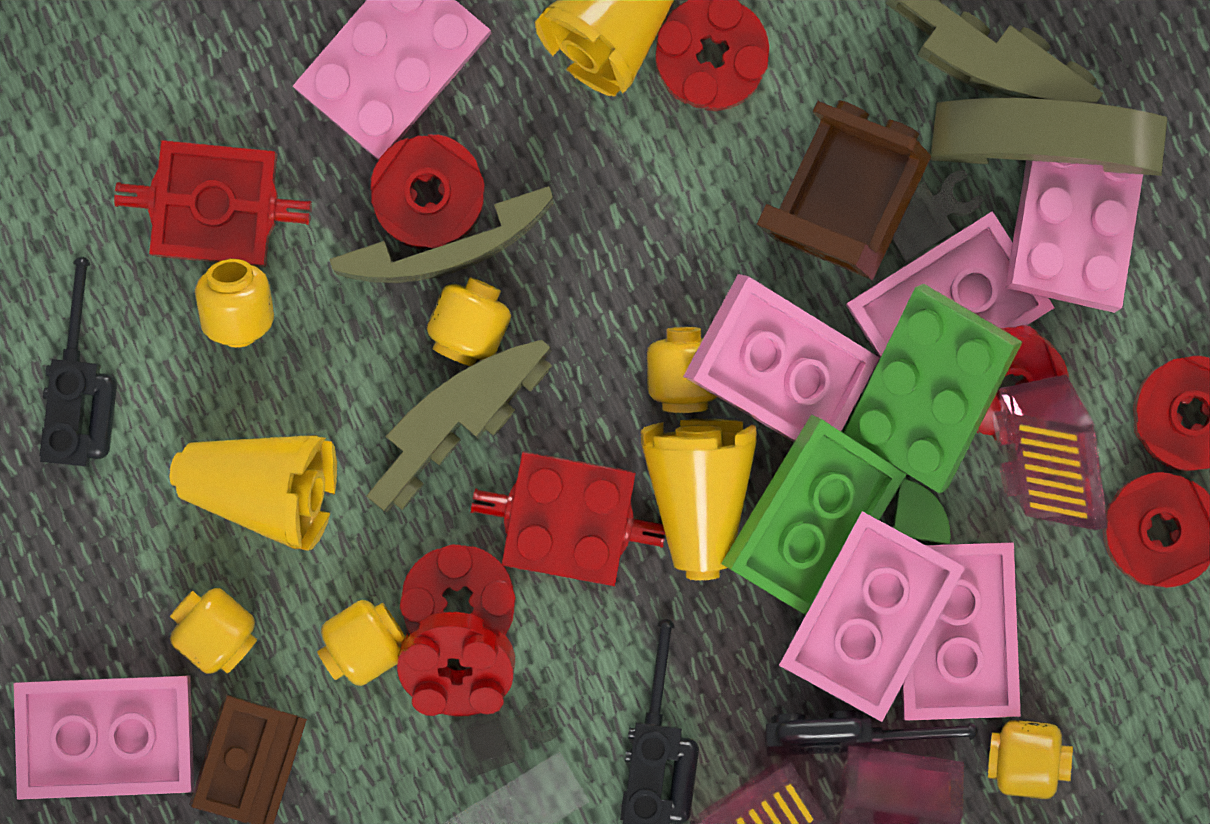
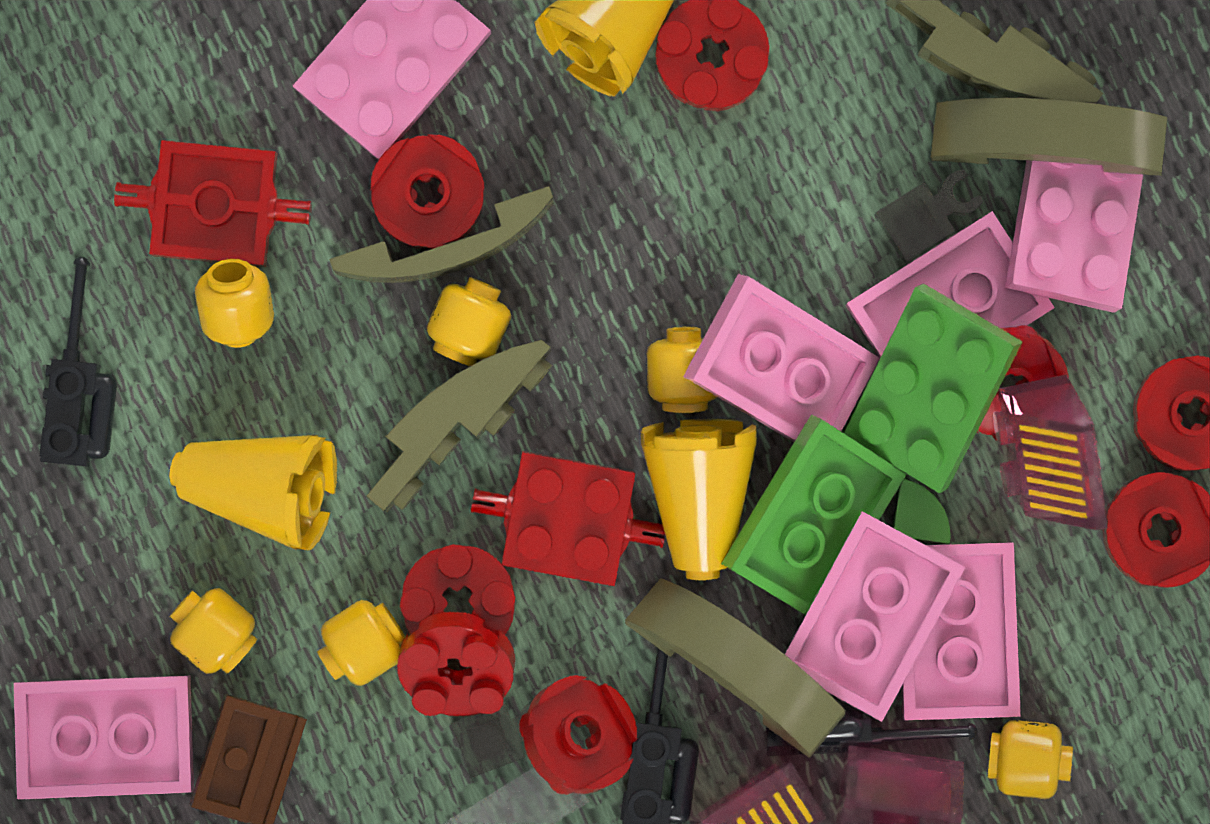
reddish brown panel [756,100,931,280] -> none
none -> red plate [519,675,637,795]
none -> olive slope [625,578,845,758]

